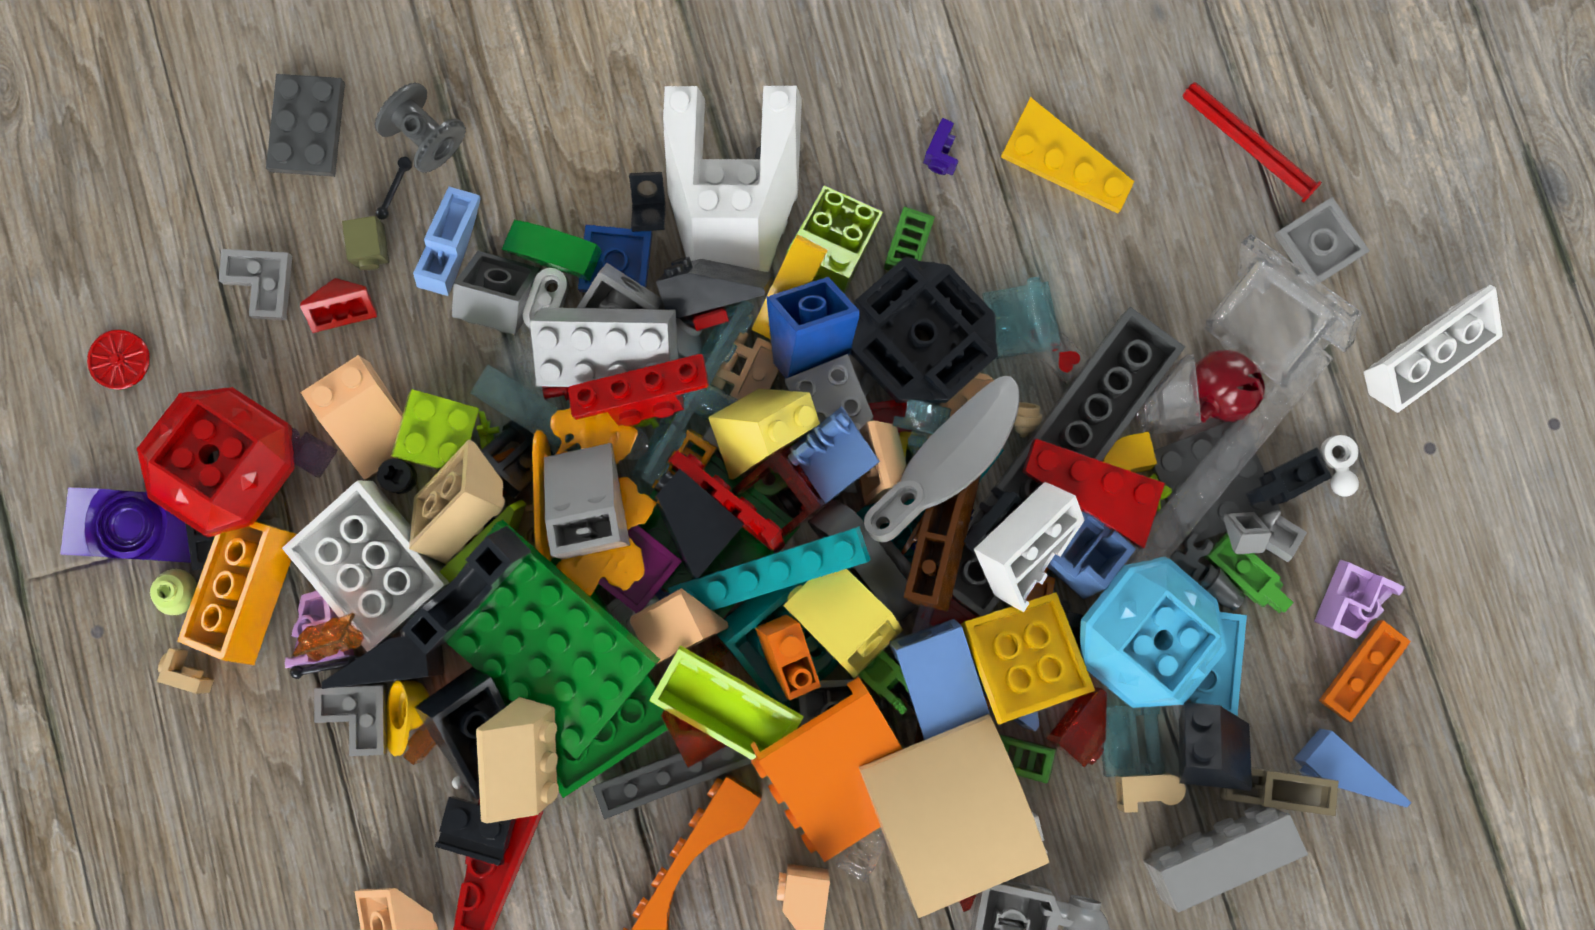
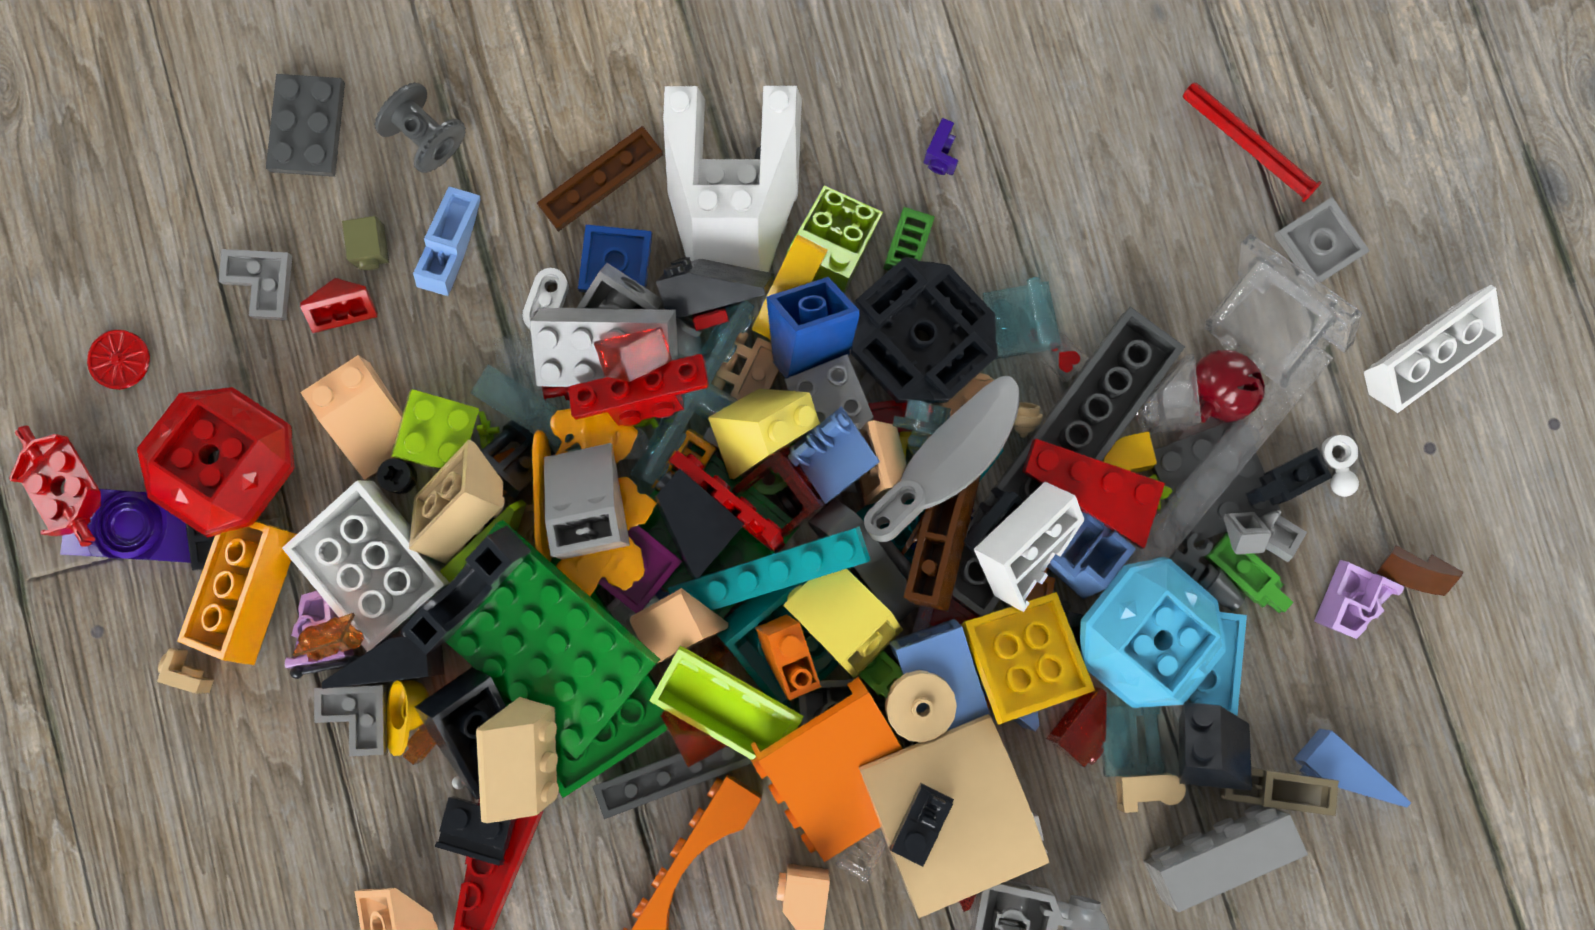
yellowish green cone [150,569,197,615] -> none
plate [292,427,338,478] -> none
black hinge [375,157,412,220] -> none
dark grey slope [452,251,541,335] -> none
green slope [502,219,602,282] -> none
black bracket [629,172,666,232] -> none
bright green slope [999,734,1057,784] -> none
yellow wing [1001,97,1135,214] -> none
orange plate [1319,620,1411,723] -> none
none -> red plate [9,425,101,547]
none -> reddish brown plate [537,126,663,232]
none -> clear red slope [594,327,672,382]
none -> tan plate [884,670,957,742]
none -> black plate [889,783,954,867]
none -> reddish brown slope [1377,545,1464,596]

